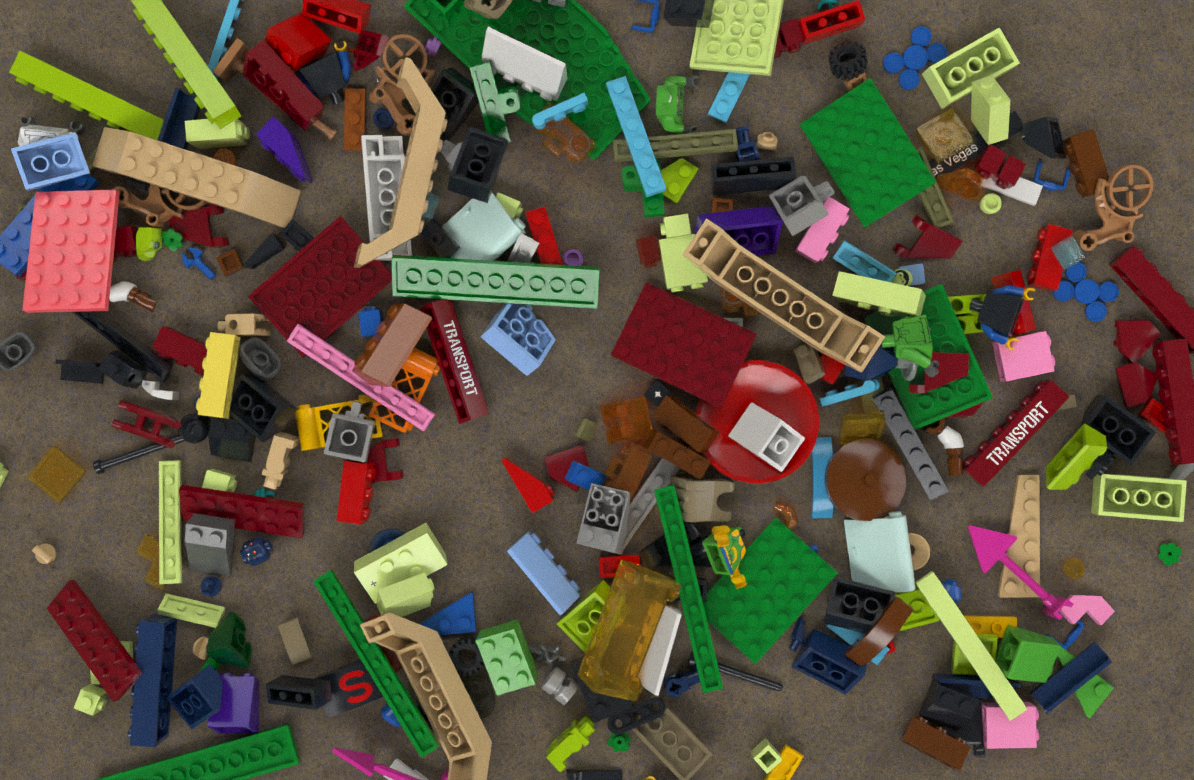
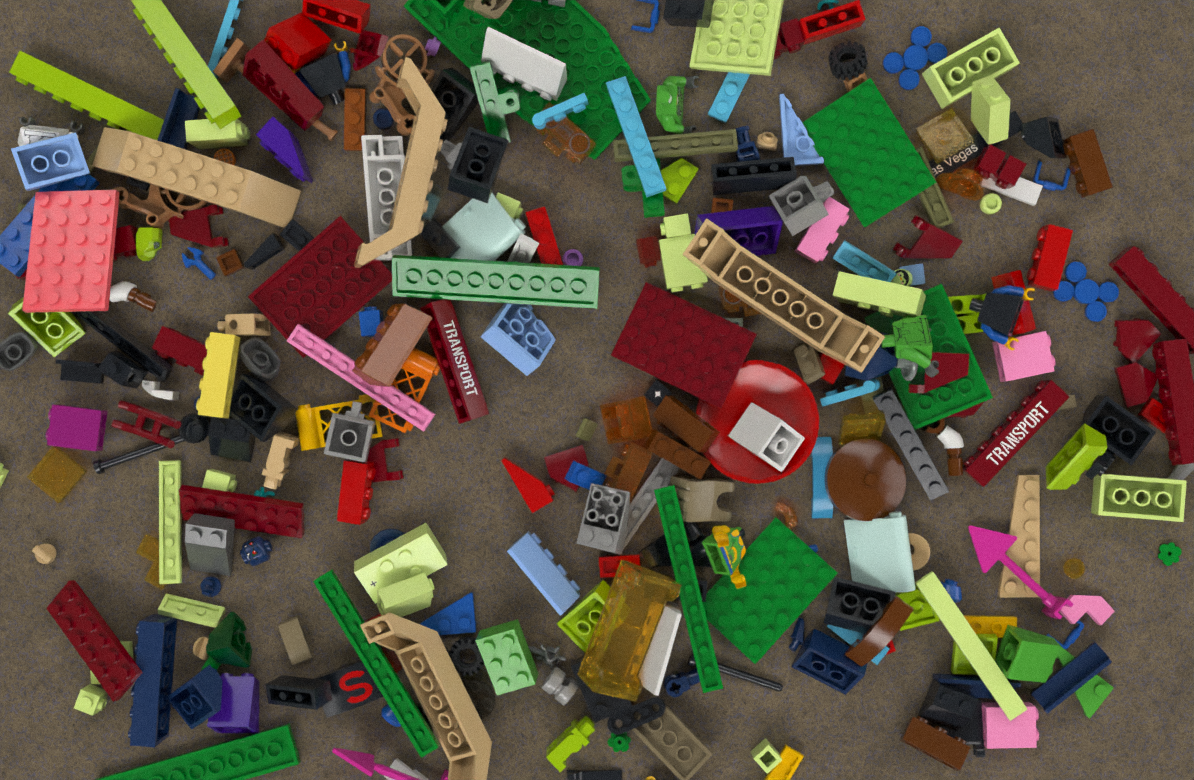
green plant [161,228,183,251] -> none
clear light blue piece [1050,235,1085,270] -> none
medium nougat piece [1071,164,1153,251] -> none
none -> lime slope [8,297,86,357]
none -> magenta brick [46,404,108,451]
none -> light blue wing [779,94,824,166]

